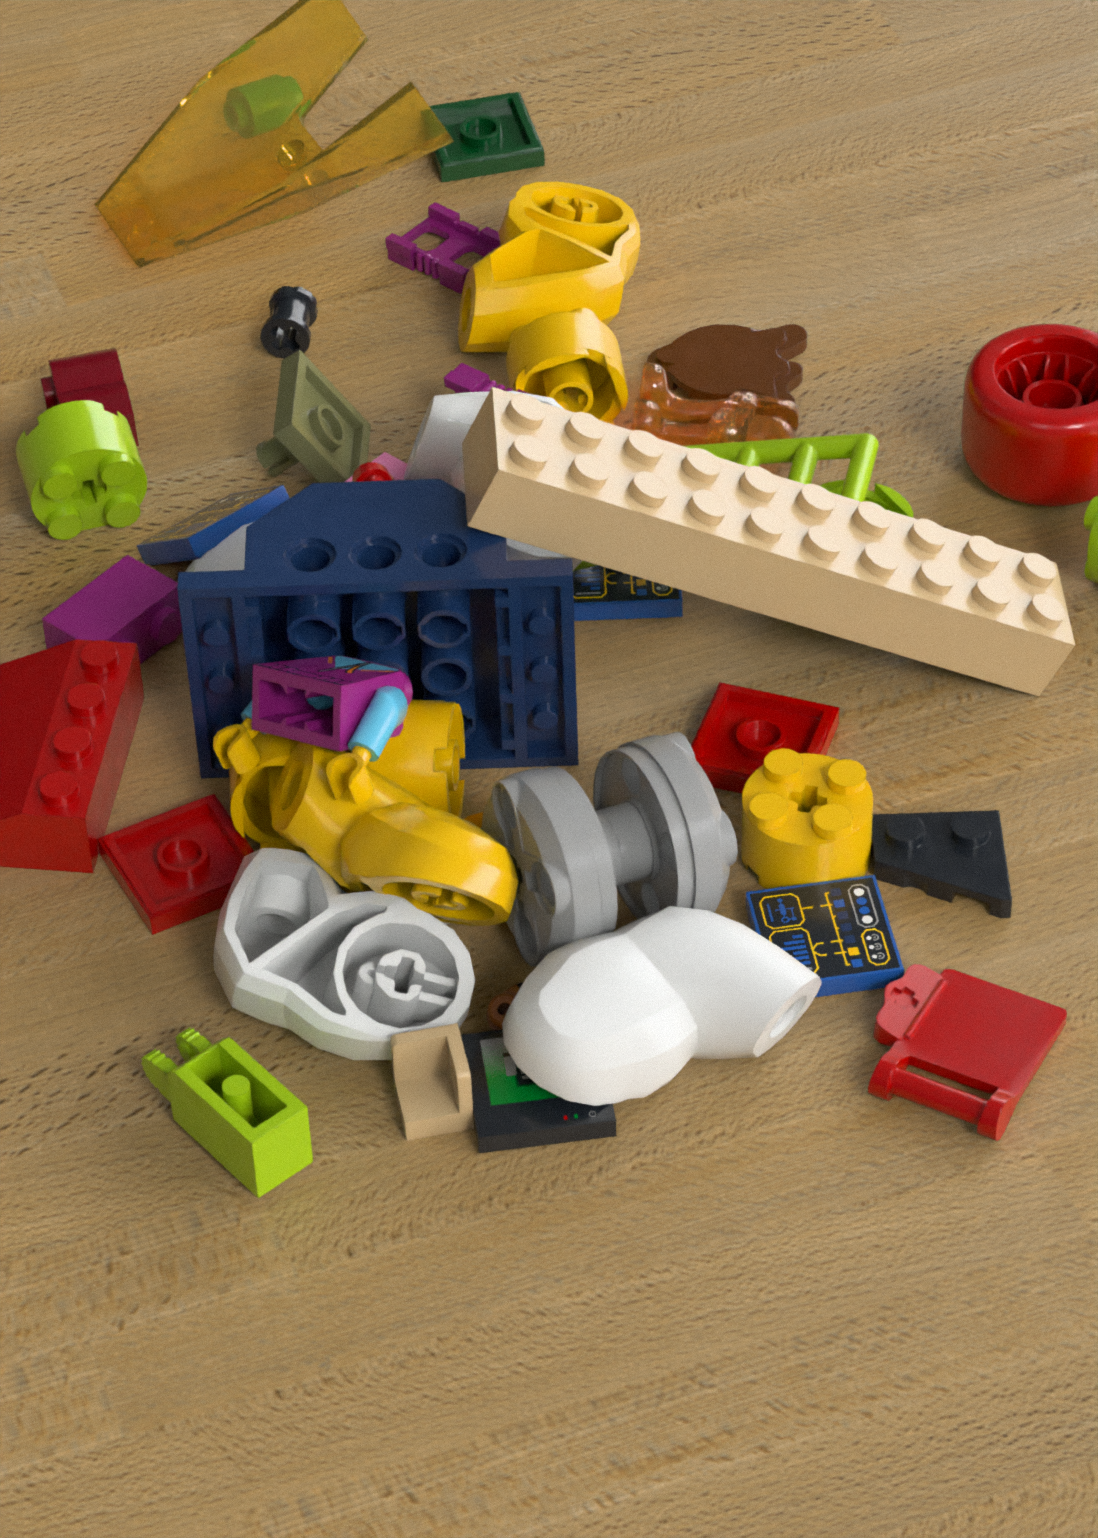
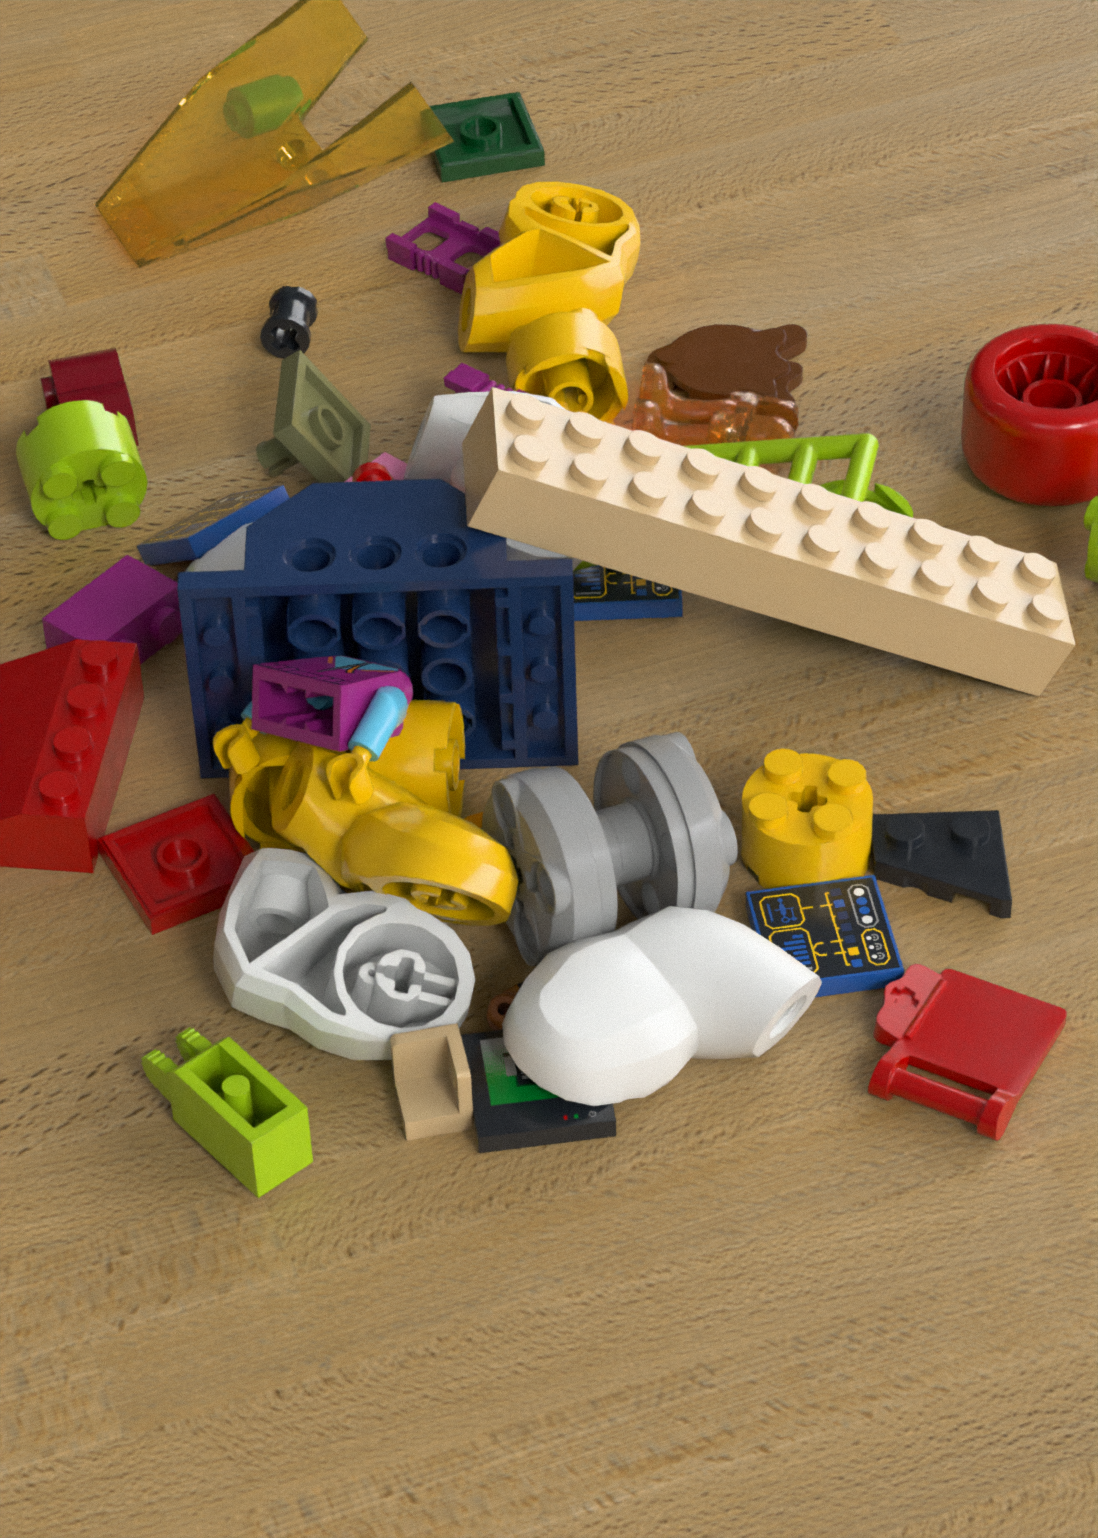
red tile [691,682,840,794] -> none

